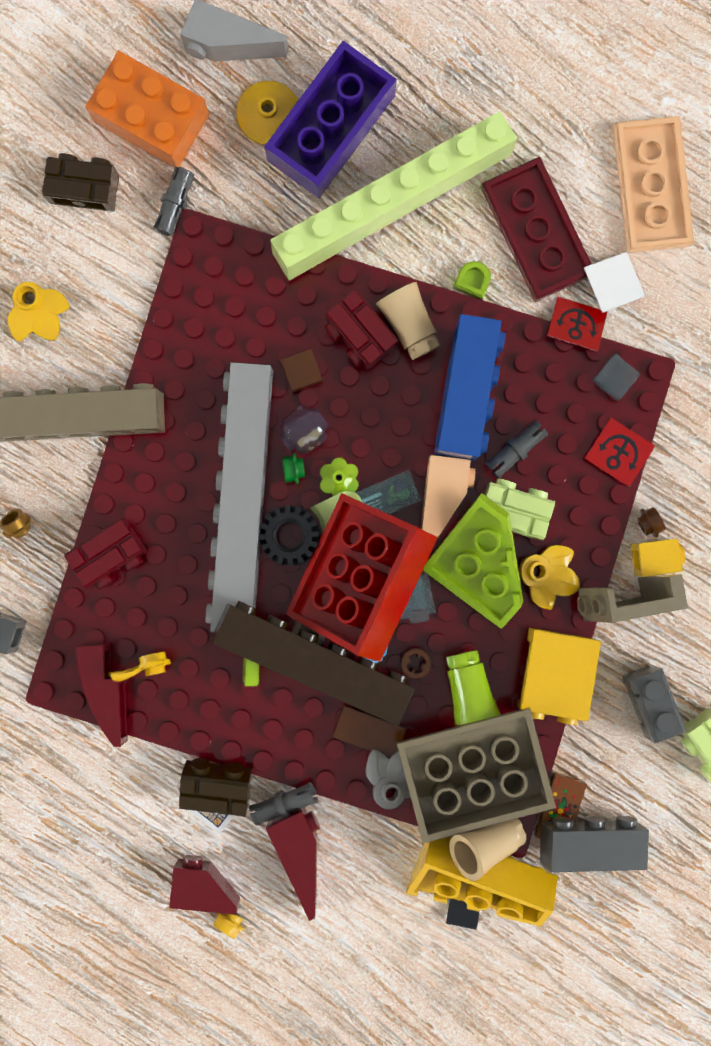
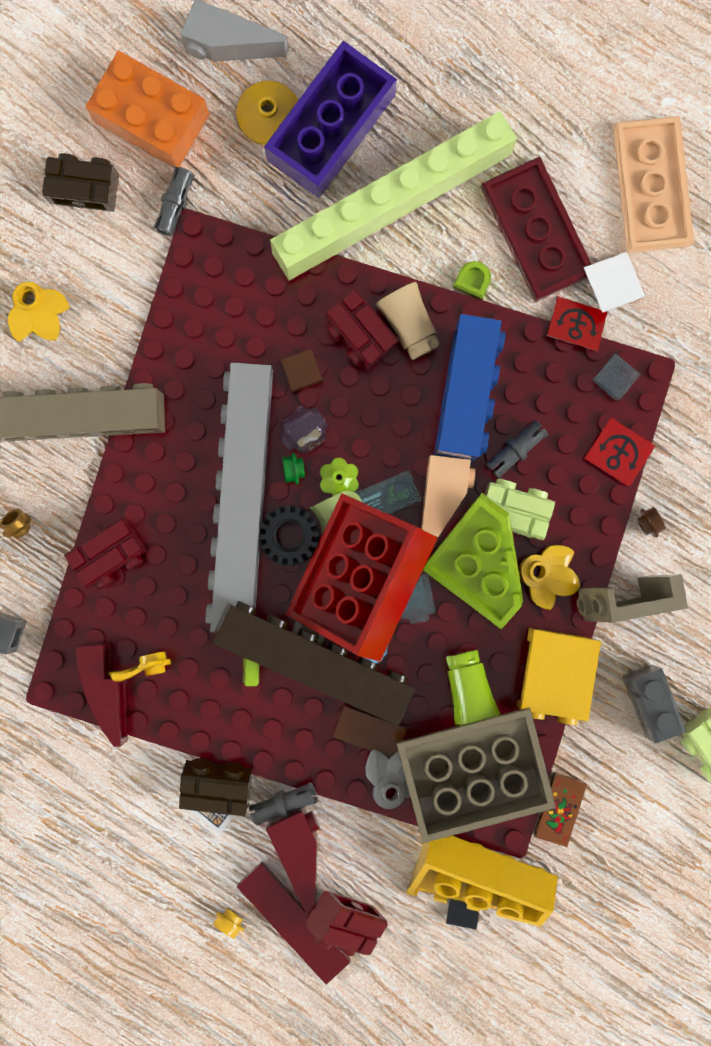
dark red slope [169,855,240,915] -> none
reddish brown bush [400,648,431,679] -> none
tan plant [449,818,526,881] -> none
dark grey brick [540,816,649,872] -> none
yellow brick [630,538,686,577] -> none
none -> dark red tile [237,861,351,985]
none -> dark red brick [306,890,388,957]

